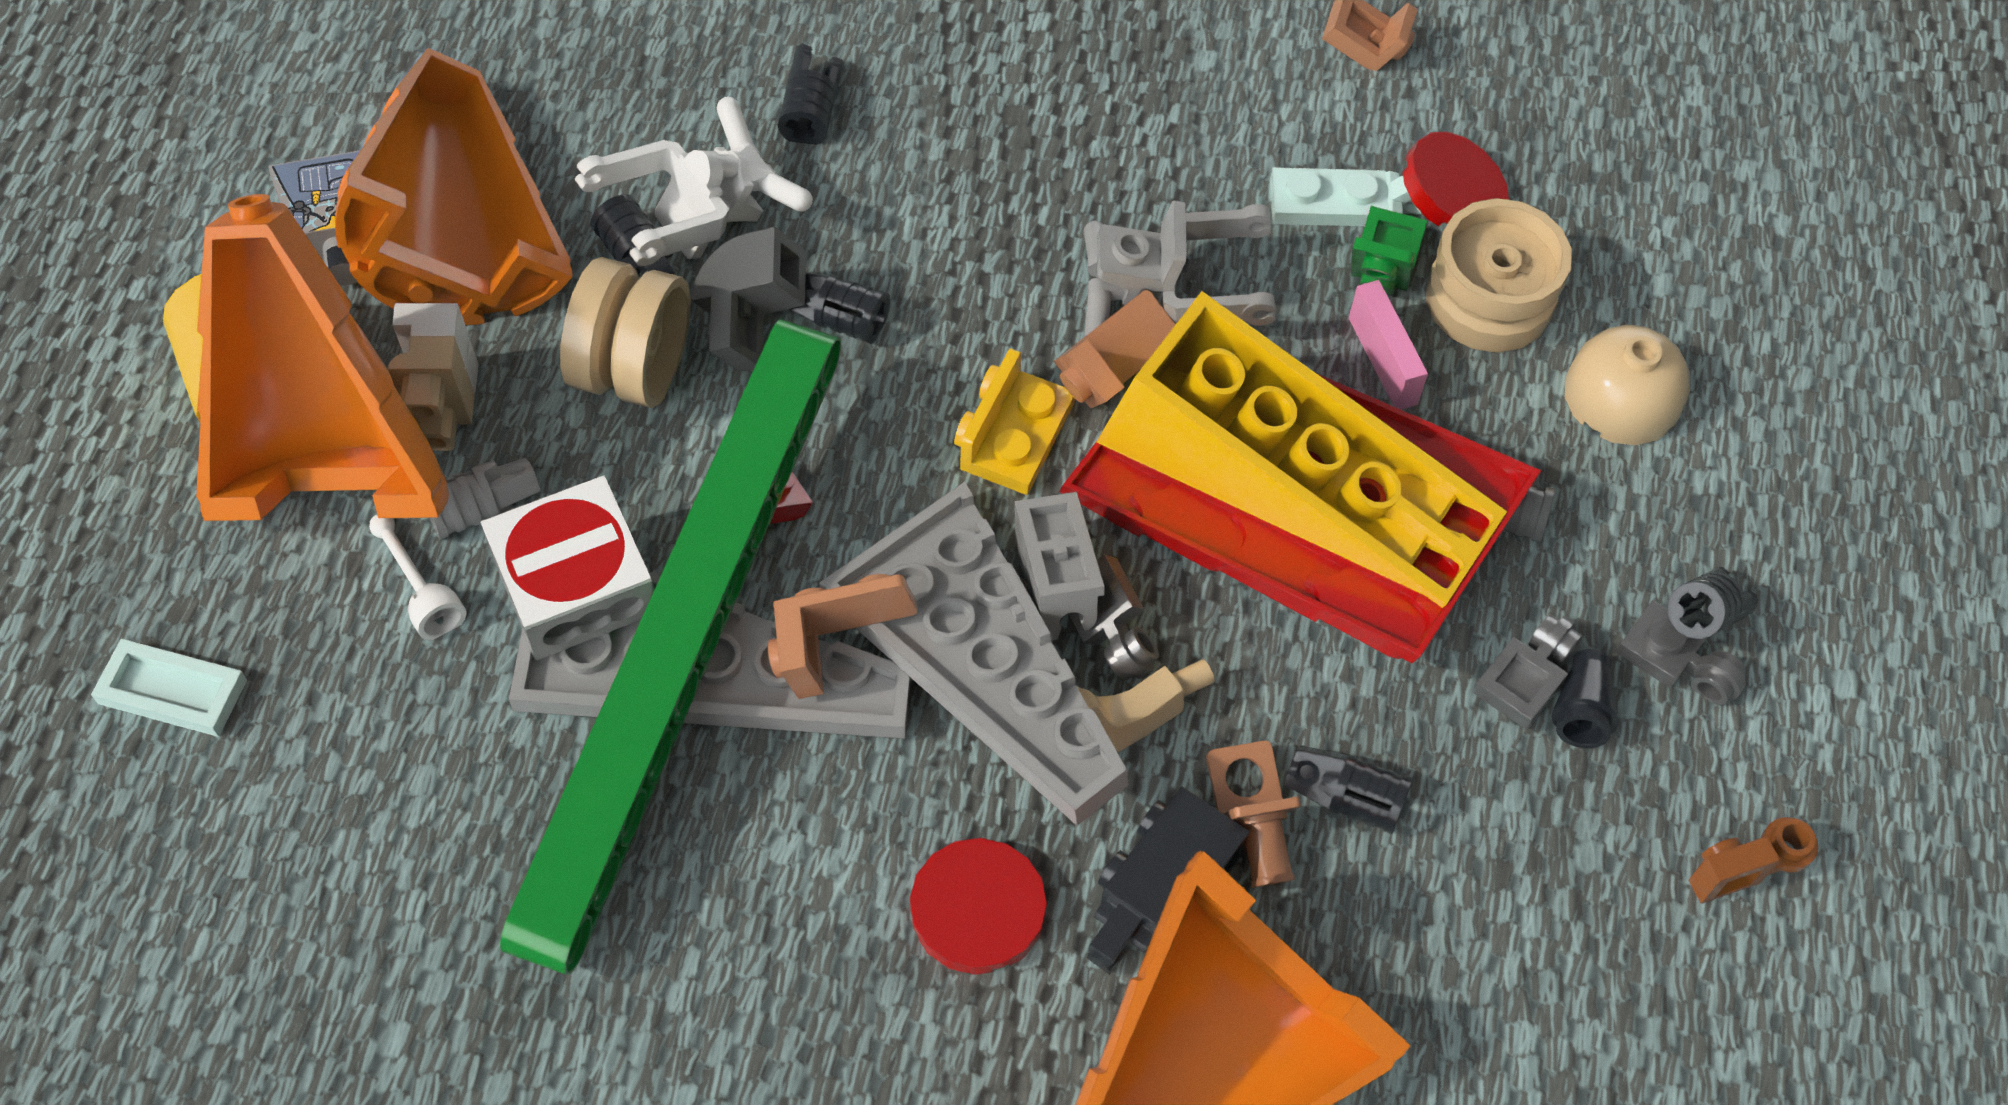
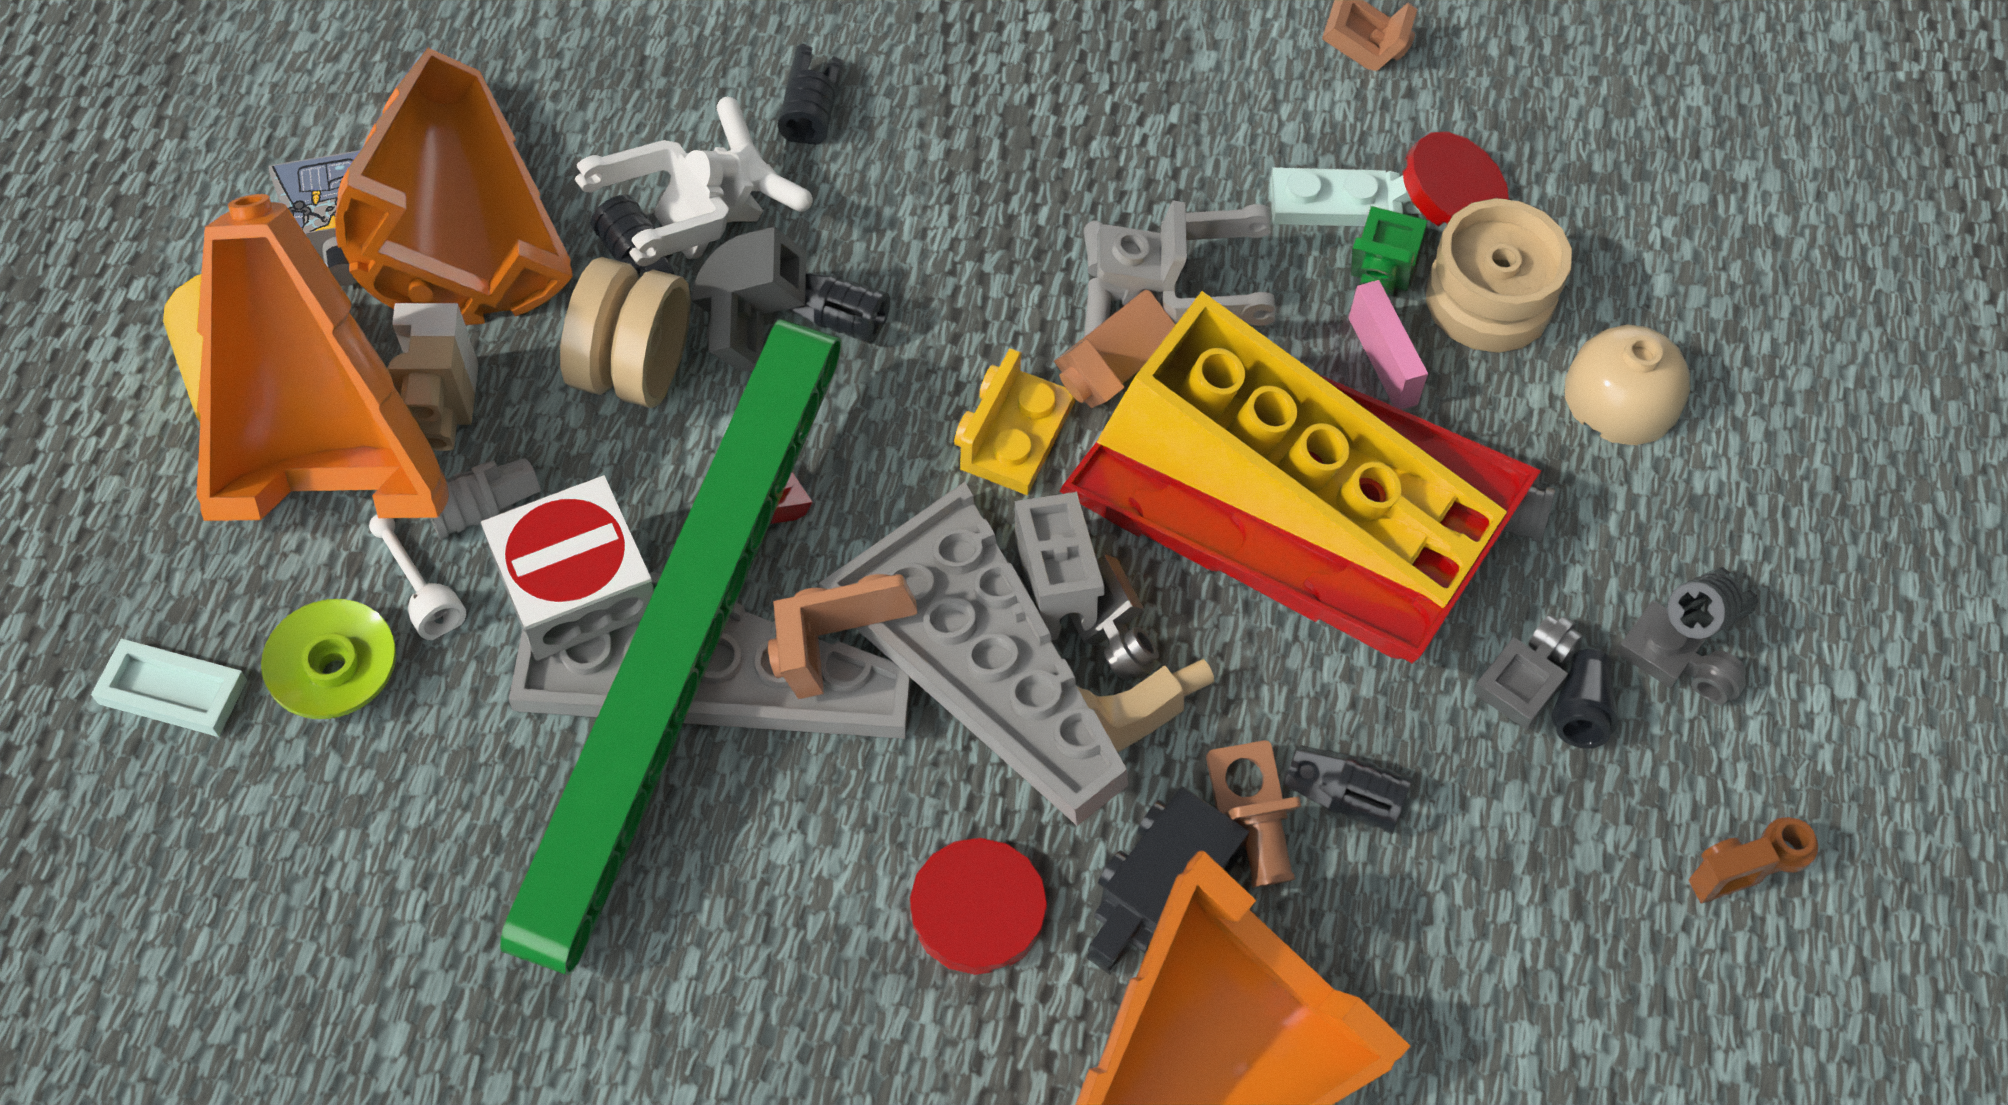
none -> lime dish [261,599,396,719]

